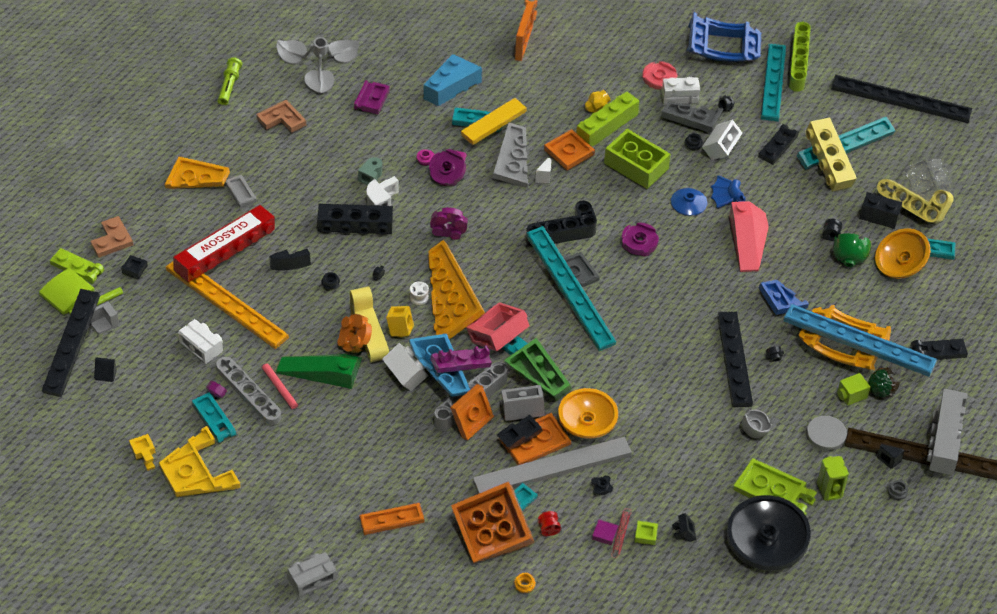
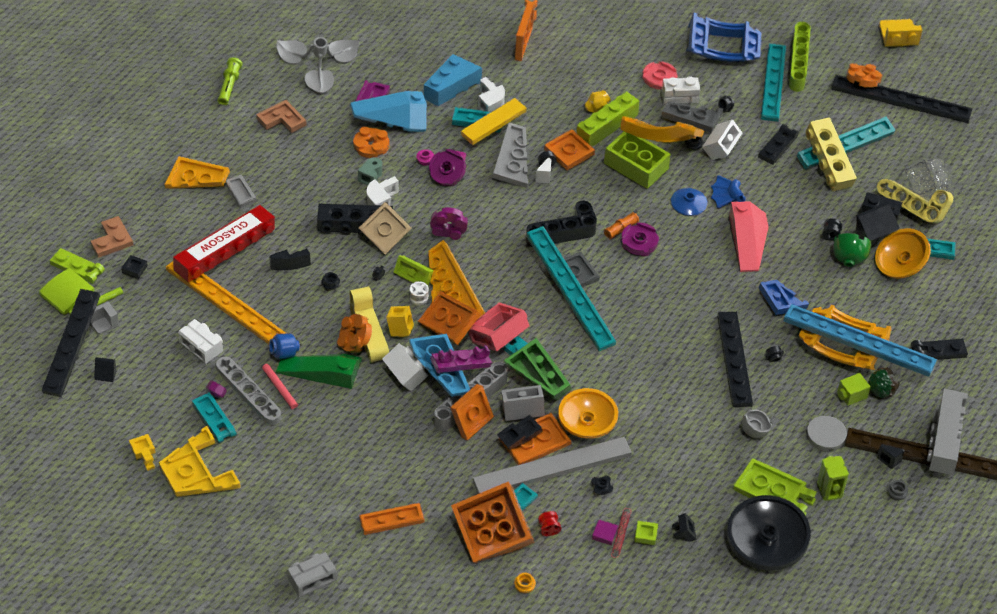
none -> blue head [269,333,300,359]
none -> dark azure wedge [350,91,427,132]
none -> orange plate [353,127,389,158]
none -> tan tile [359,202,412,255]
none -> lime plate [393,255,434,286]
none -> orange tile [418,291,481,345]
none -> white brick [478,77,505,112]
none -> black tile [537,151,556,167]
none -> orange pin [604,212,639,240]
none -> light orange wedge [620,116,704,142]
none -> orange plate [846,64,882,87]
none -> black slope [856,203,900,241]
none -> yellow bracket [879,19,922,47]

